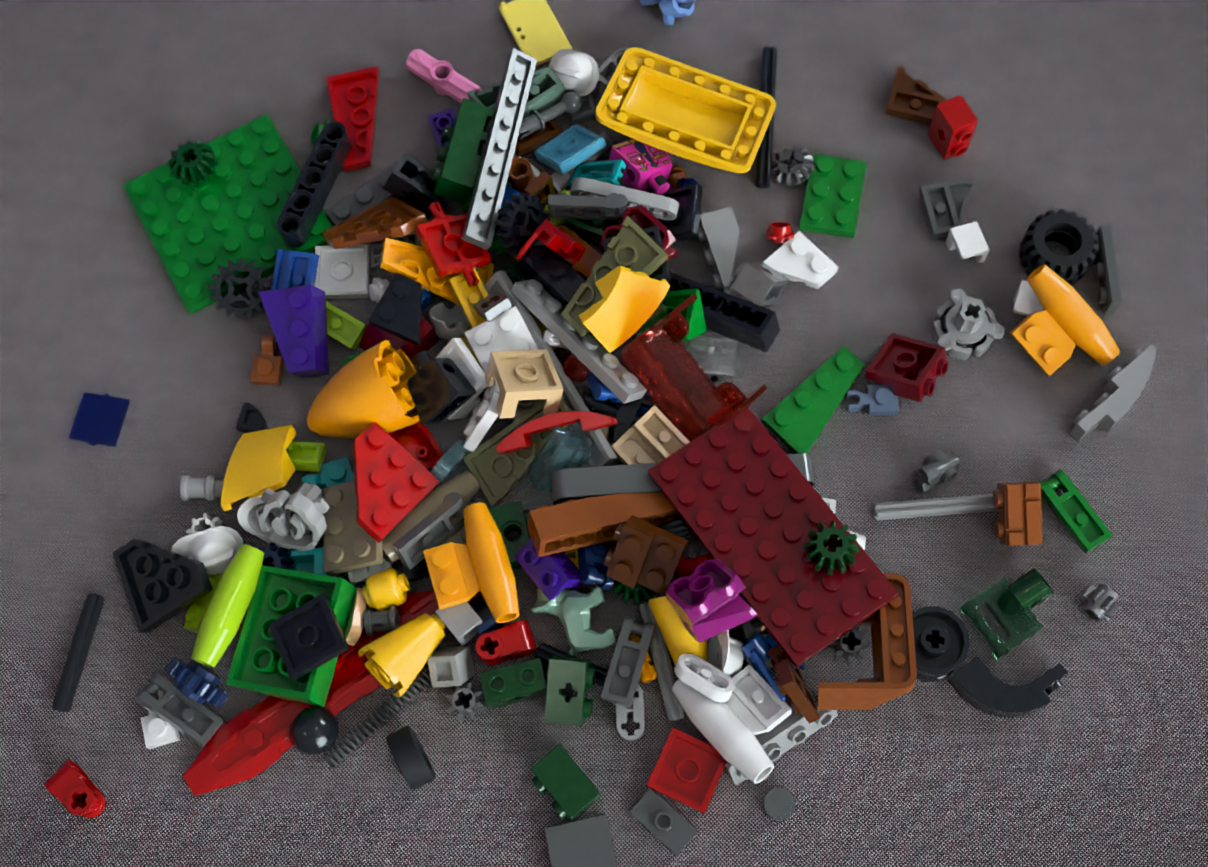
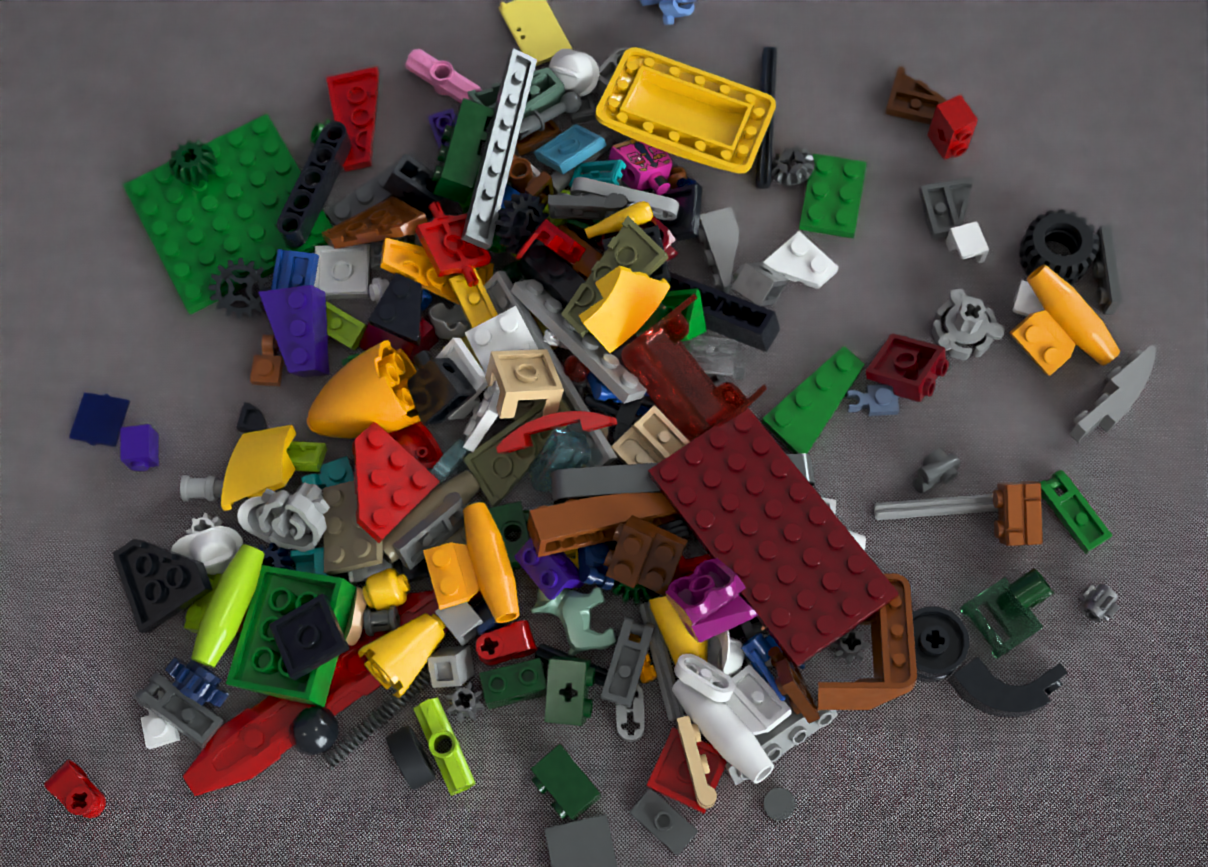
black axle [52,593,105,712] -> none
dark grey tile [473,291,512,322] -> none
red plate [766,222,794,243] -> none
dark green gear [804,520,859,576] -> none
none -> dark purple brick [120,424,159,472]
none -> lime piece [413,697,476,796]
none -> yellow piece [585,201,653,239]
none -> tan plate [676,715,717,809]

